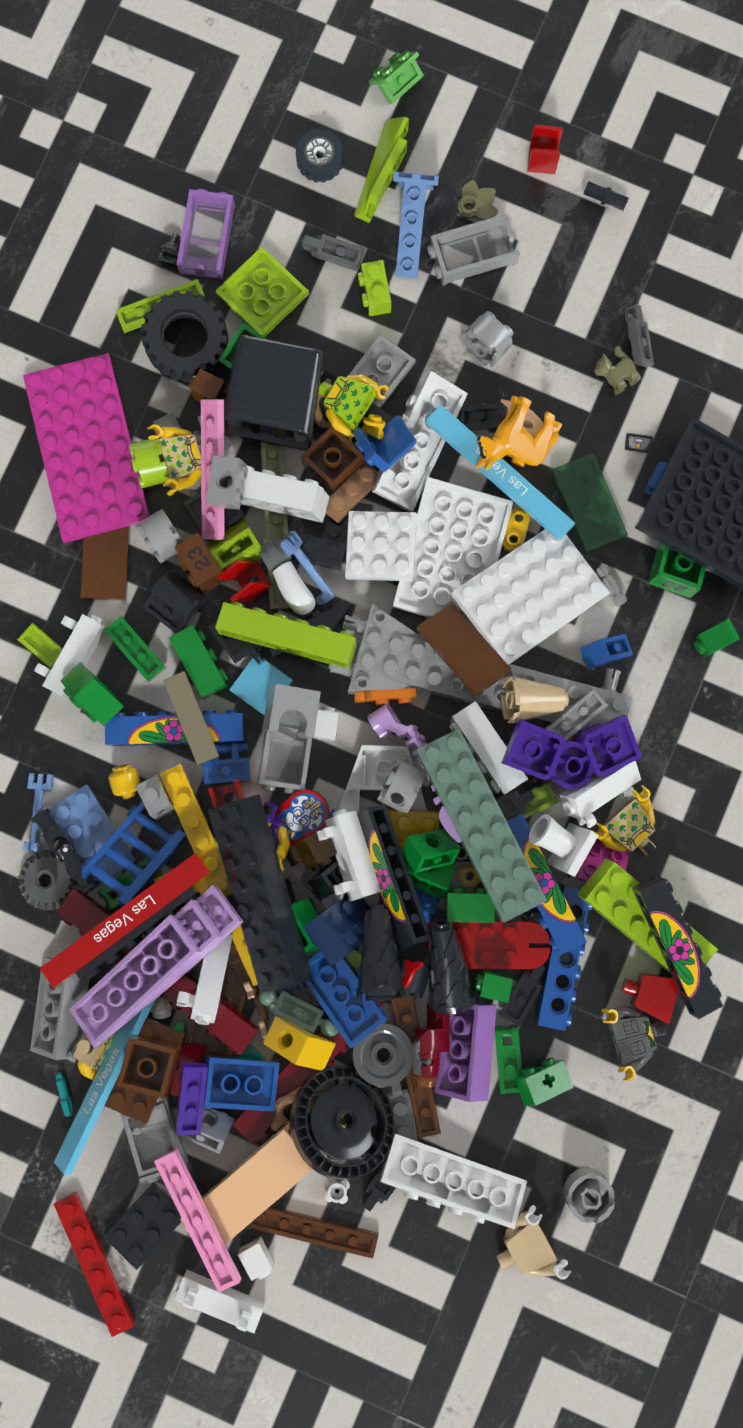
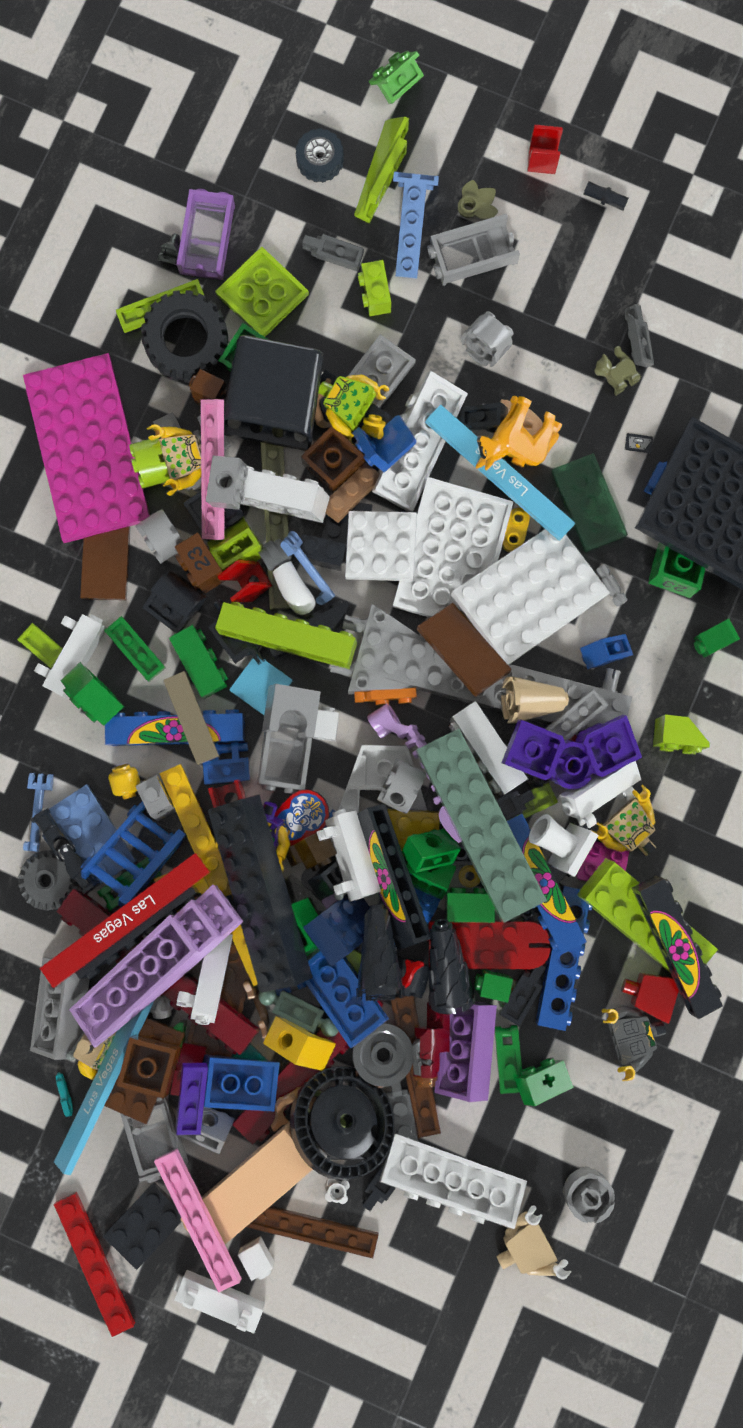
none -> lime slope [653,715,710,754]

